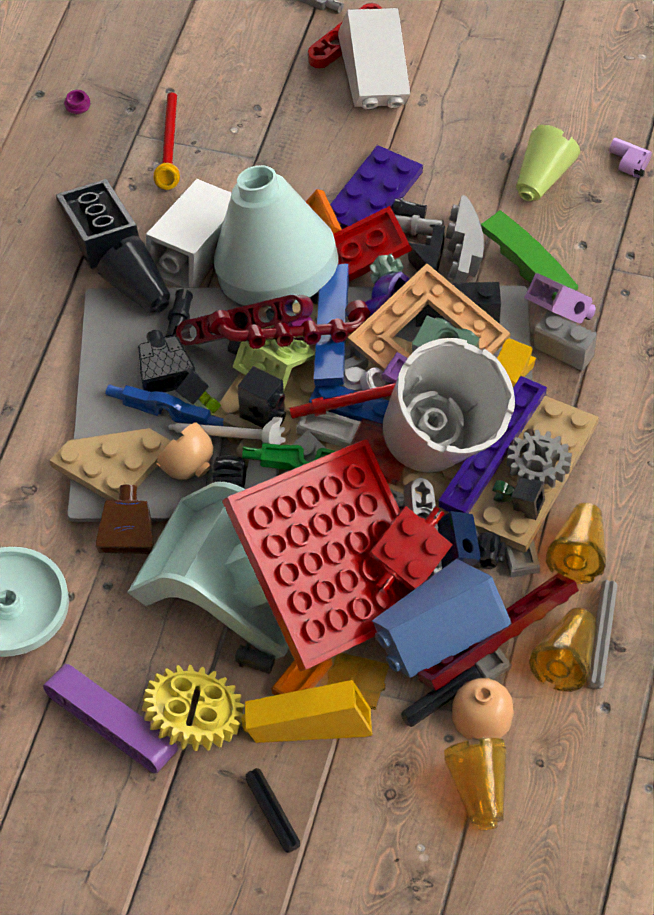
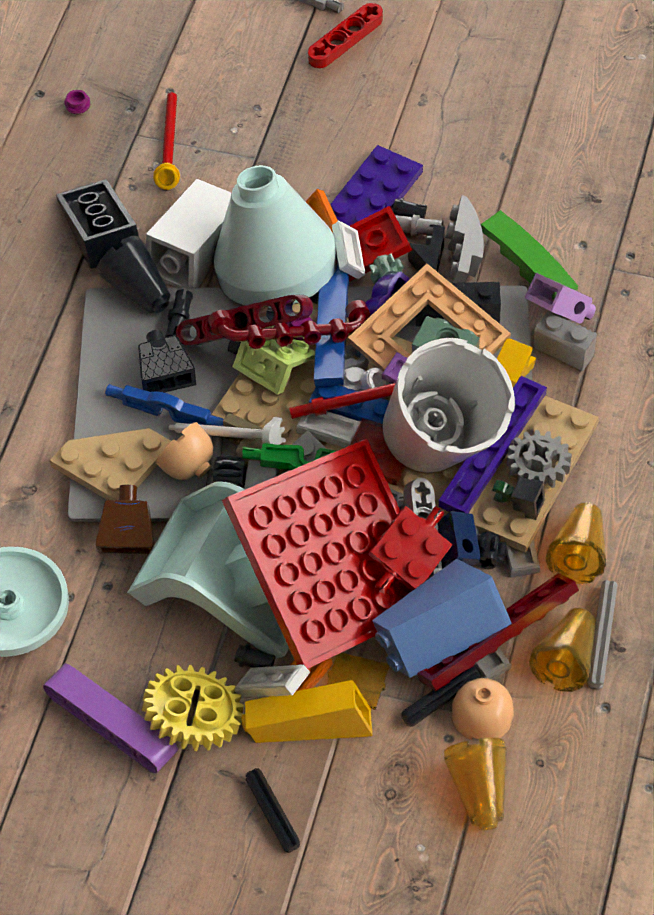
black piece [172,367,221,414] -> none
black brick [237,366,286,428] -> none
white slope [338,8,410,109] -> none
yellowish green cone [516,124,580,201] -> none
lavender piece [609,138,652,178] -> none
none -> white tile [235,665,310,698]
none -> white tile [332,221,365,279]

